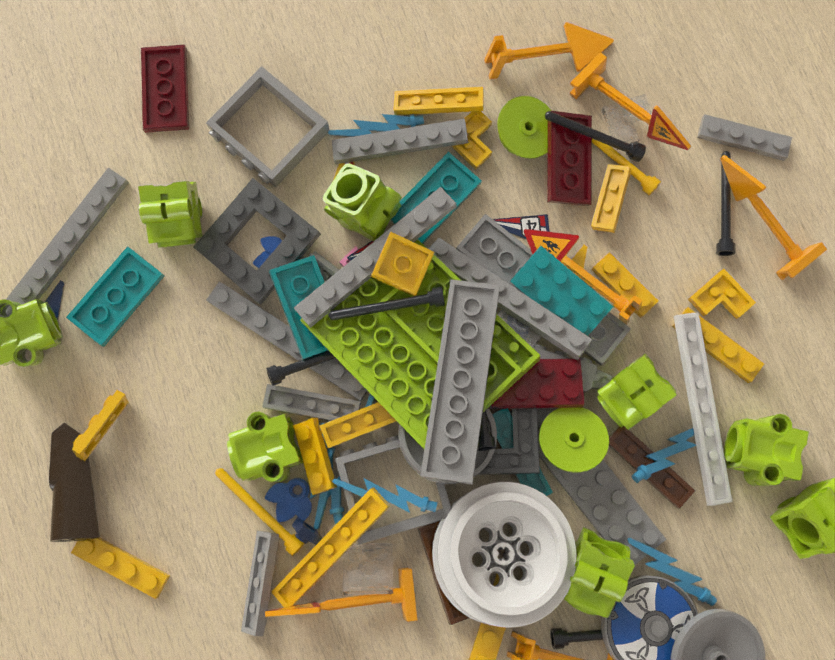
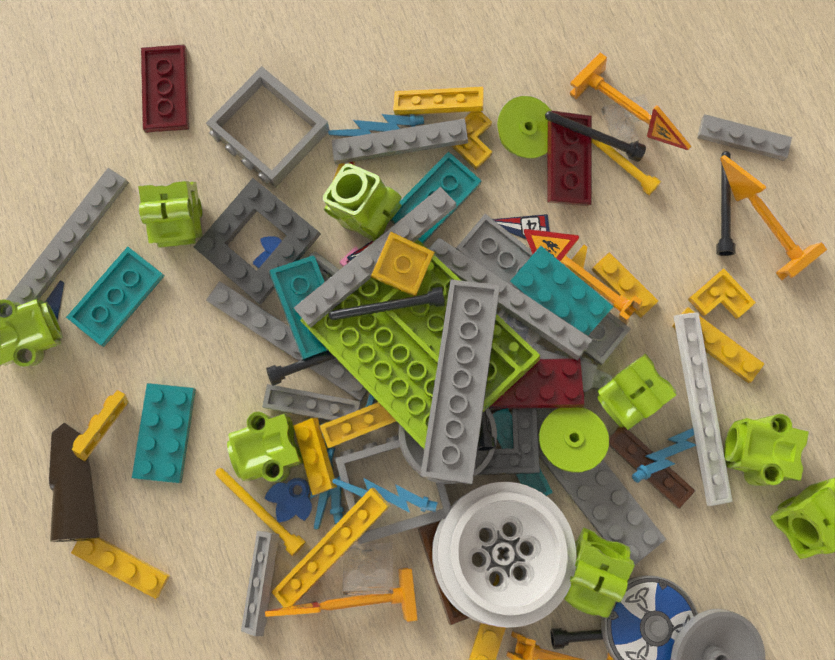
dark blue plate [292,517,322,545] -> none
light orange piece [484,22,614,79] -> none
yellow plate [591,164,632,233] -> none
dark azure piece [628,538,717,606] -> none
none -> teal plate [132,383,196,483]

